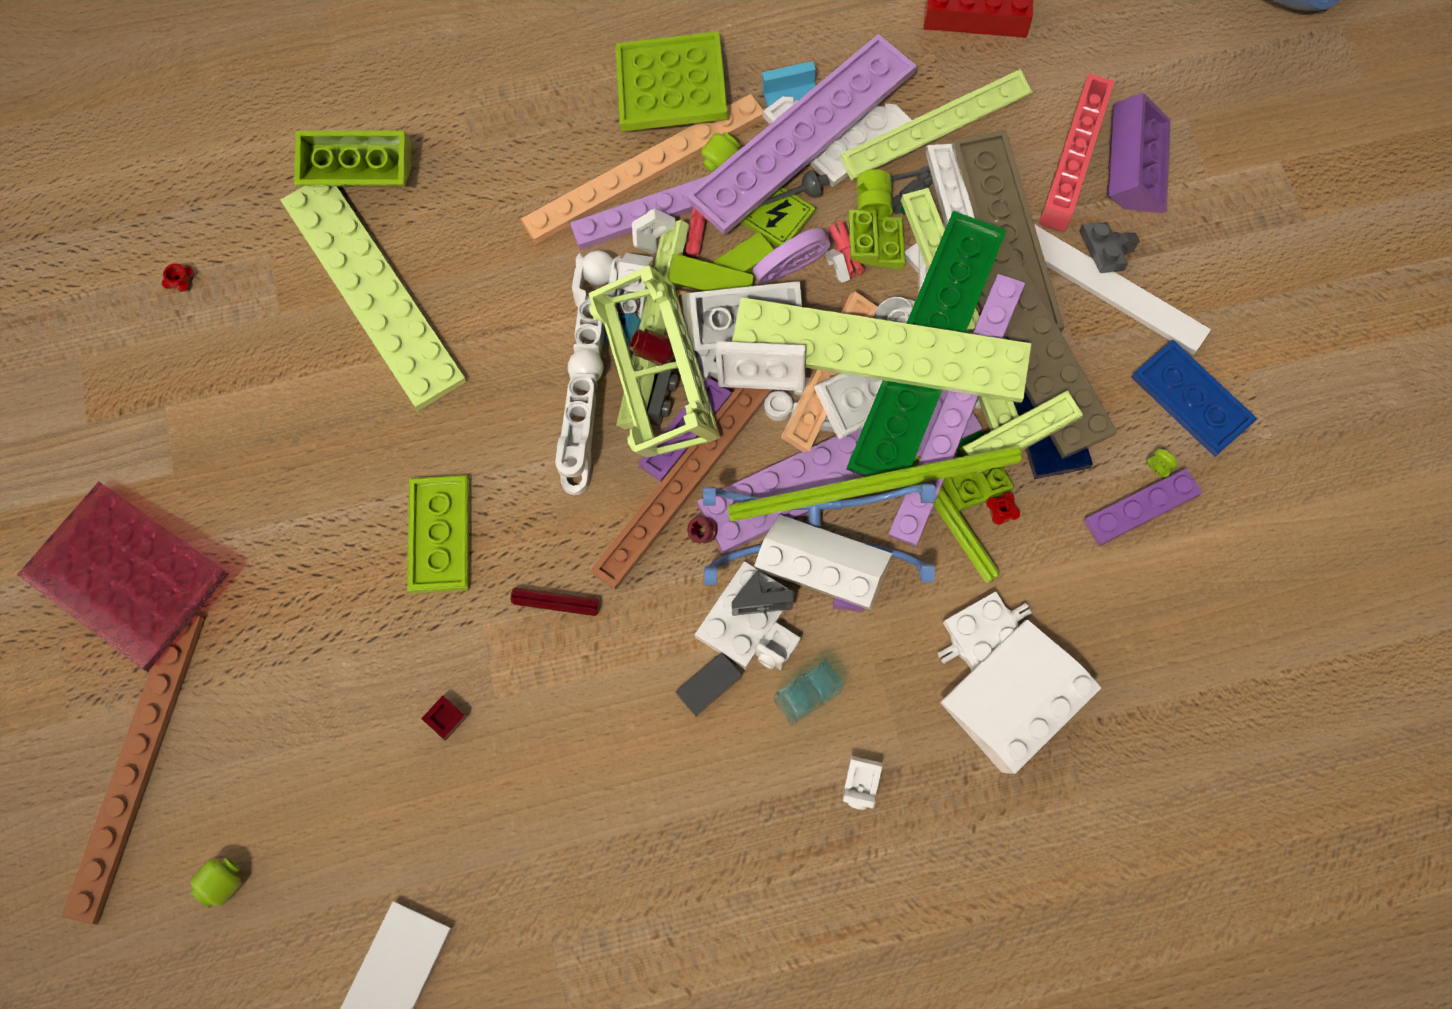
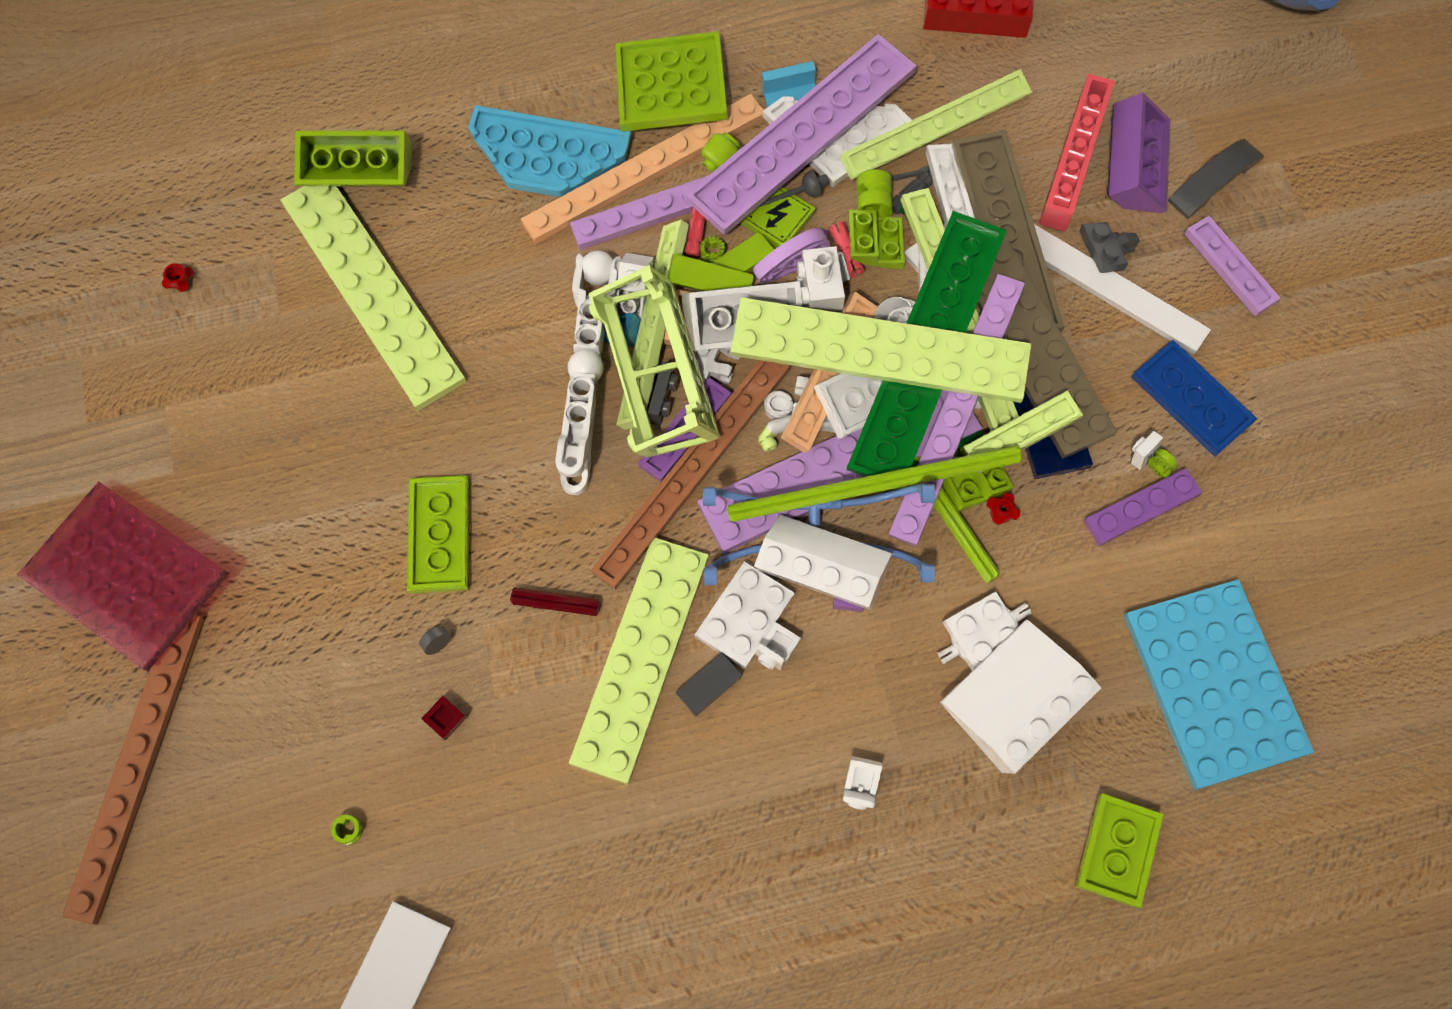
lime head [190,857,241,908] -> none
dark red brick [630,329,674,366] -> none
white bracket [632,209,675,254] -> none
dark red bush [687,517,718,543] -> none
white tile [715,341,805,391] -> none
dark grey slope [731,570,794,616] -> none
clear light blue brick [774,659,844,726] -> none
none -> lime bush [331,814,363,845]
none -> dark grey tile [419,626,451,655]
none -> medium azure plate [468,105,631,197]
none -> yellowish green plate [569,538,709,785]
none -> lime bush [700,236,725,263]
none -> arm [758,415,791,452]
none -> white brick [796,246,845,313]
none -> lime plate [1075,793,1164,909]
none -> medium azure plate [1124,579,1314,791]
none -> white plate [1131,431,1163,470]
none -> dark grey slope [1168,138,1264,219]
none -> lavender plate [1185,216,1281,317]

